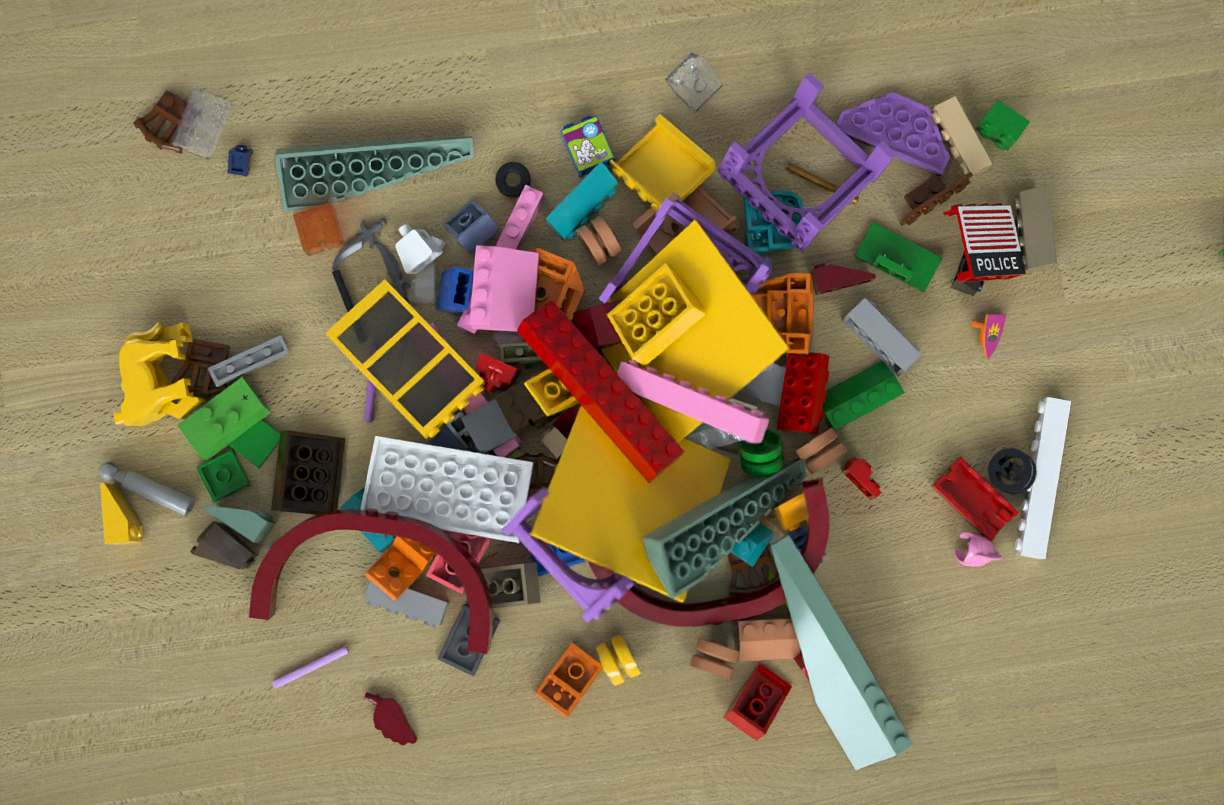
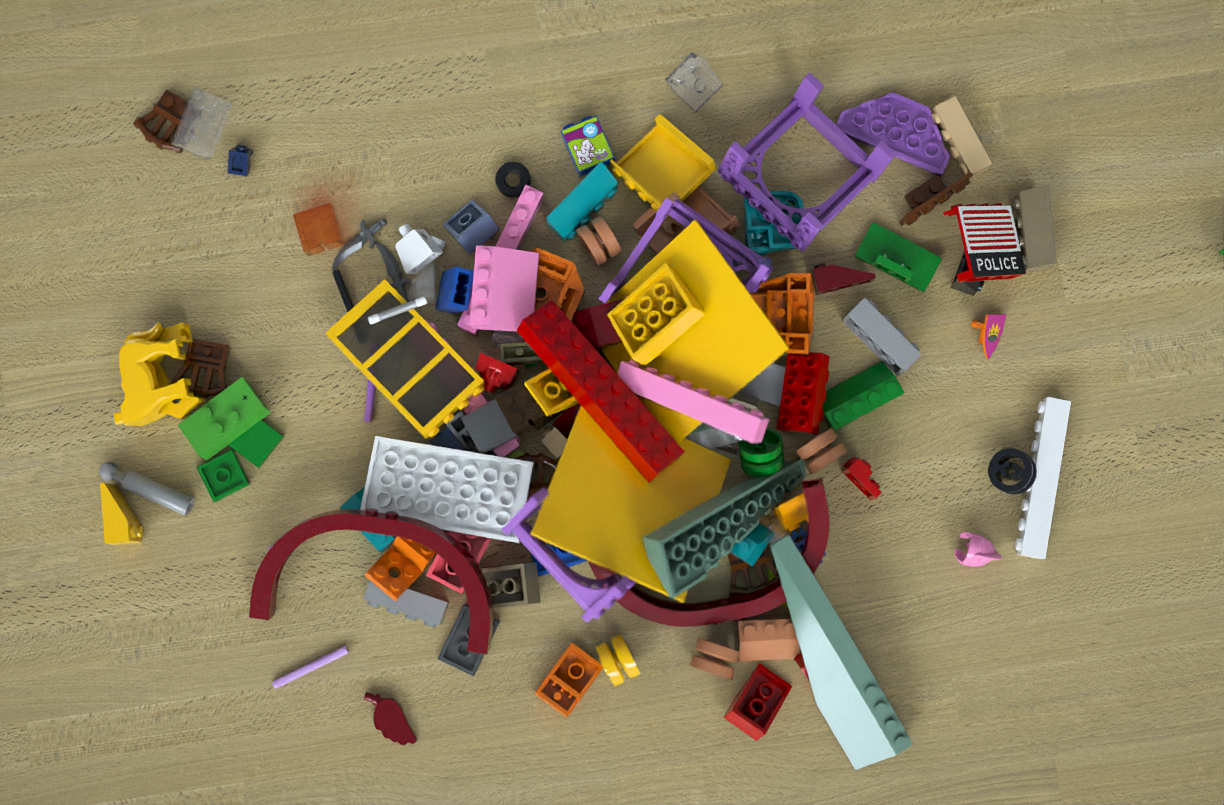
dark brown slope [190,521,257,570] -> none
sand green slope [203,505,276,543] -> none
light grey plate [207,335,290,387] -> none
dark brown slope [271,430,345,515] -> none
sand green wedge [275,137,474,212] -> none
pearl gold bar [786,163,859,204] -> none
red piece [931,456,1019,542] -> none
green brick [976,99,1030,151] -> none
none -> light grey bar [368,296,427,325]

